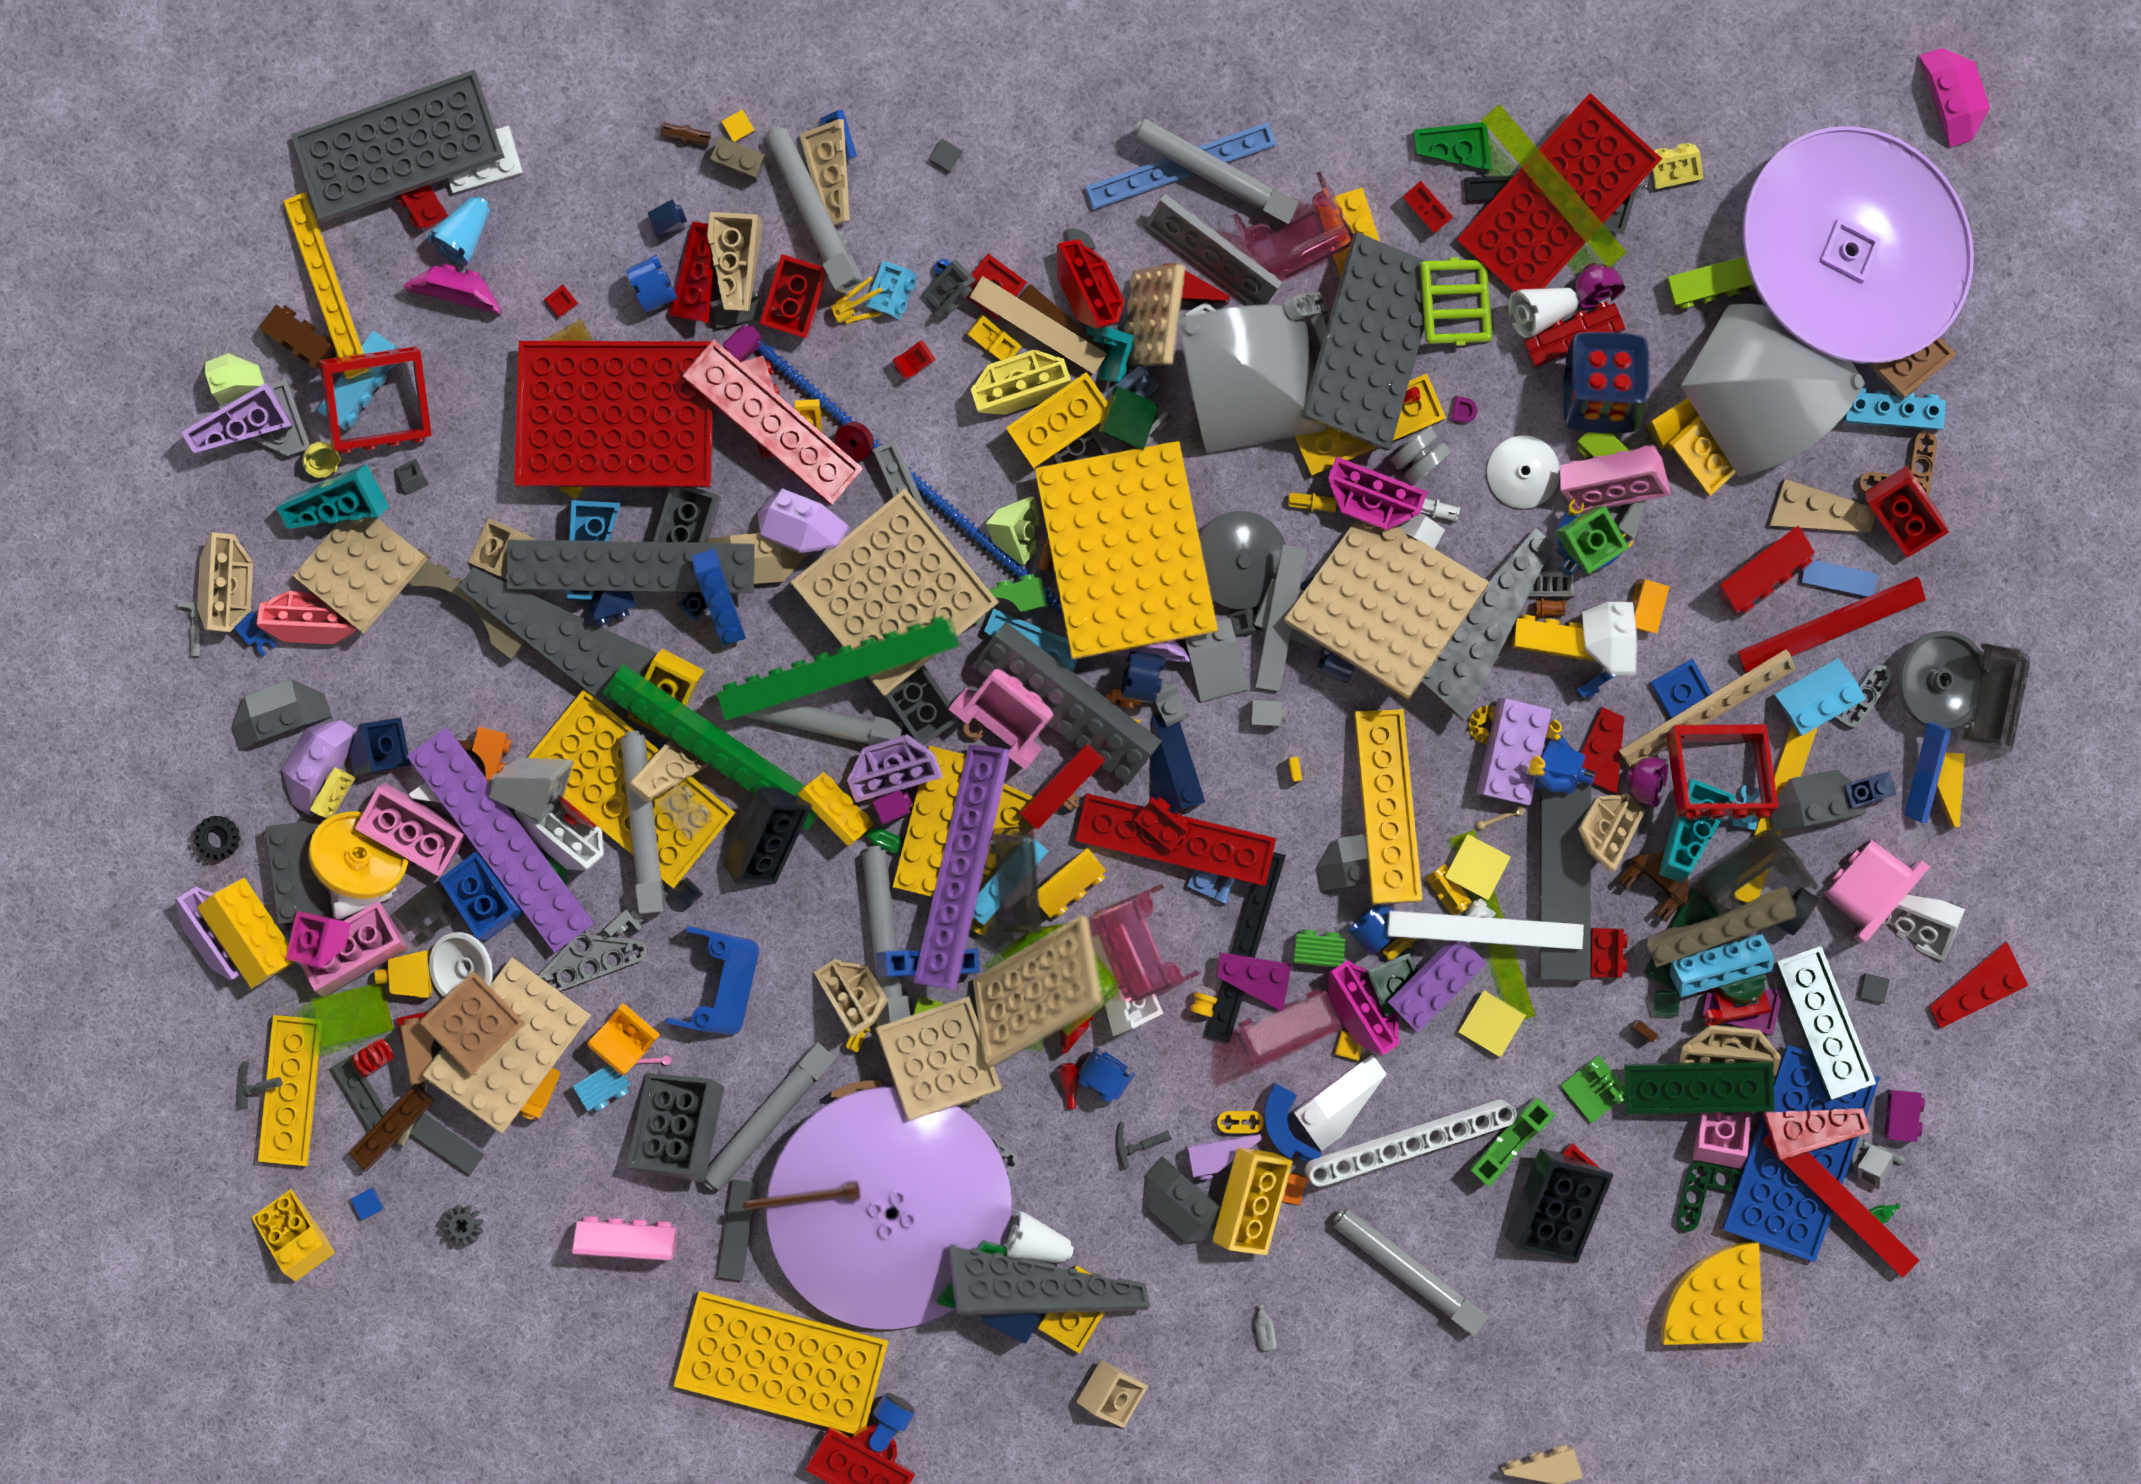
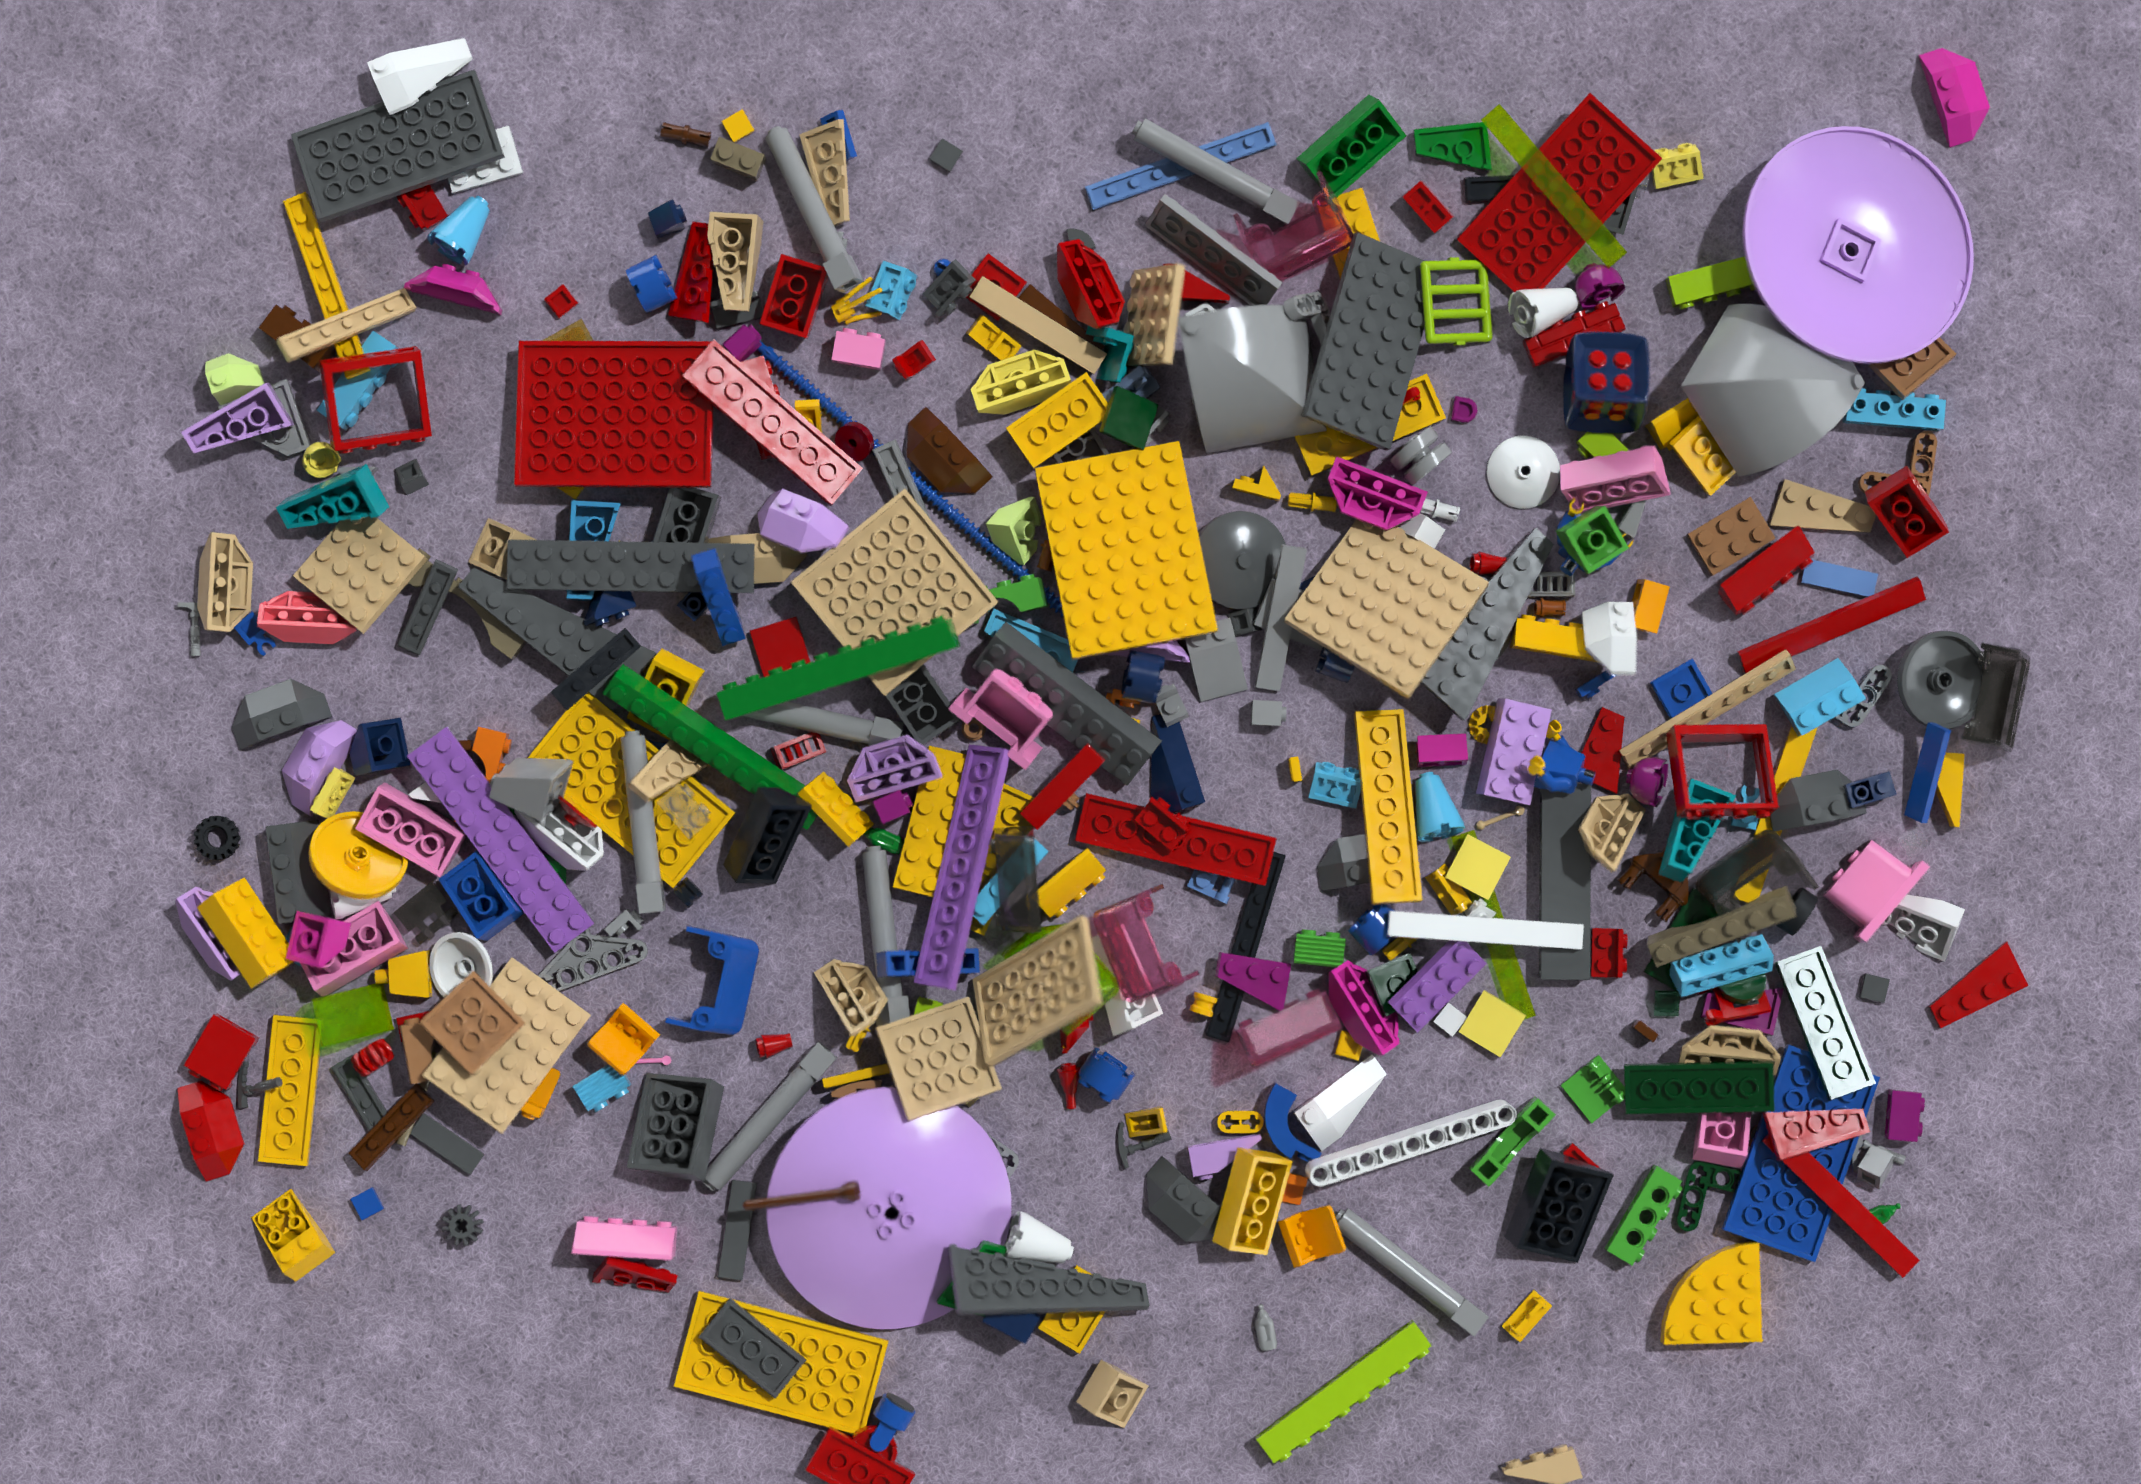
none -> red wedge [177,1081,245,1181]
none -> red panel [184,1013,259,1091]
none -> tan tile [276,288,416,362]
none -> white wedge [367,38,473,115]
none -> dark grey tile [398,559,459,656]
none -> black plate [550,628,641,711]
none -> red wing [592,1256,678,1293]
none -> dark grey tile [699,1298,807,1398]
none -> red tile [750,617,811,677]
none -> red cone [755,1033,793,1059]
none -> red slope [770,732,827,770]
none -> yellow tile [822,1063,891,1088]
none -> bright pink brick [832,328,886,371]
none -> reddish brown wedge [907,406,993,494]
none -> yellow slope [1125,1106,1168,1137]
none -> yellow slope [1232,466,1281,501]
none -> lime brick [1256,1320,1432,1463]
none -> light orange bracket [1278,1205,1346,1268]
none -> green slope [1296,94,1406,200]
none -> medium azure bracket [1309,762,1361,809]
none -> medium azure cone [1415,772,1465,842]
none -> dark pink hinge [1416,733,1468,767]
none -> white tile [1433,1002,1467,1037]
none -> red cone [1470,551,1507,575]
none -> yellow hinge [1502,1290,1552,1342]
none -> bright green brick [1604,1165,1683,1265]
none -> medium nougat plate [1687,497,1776,576]

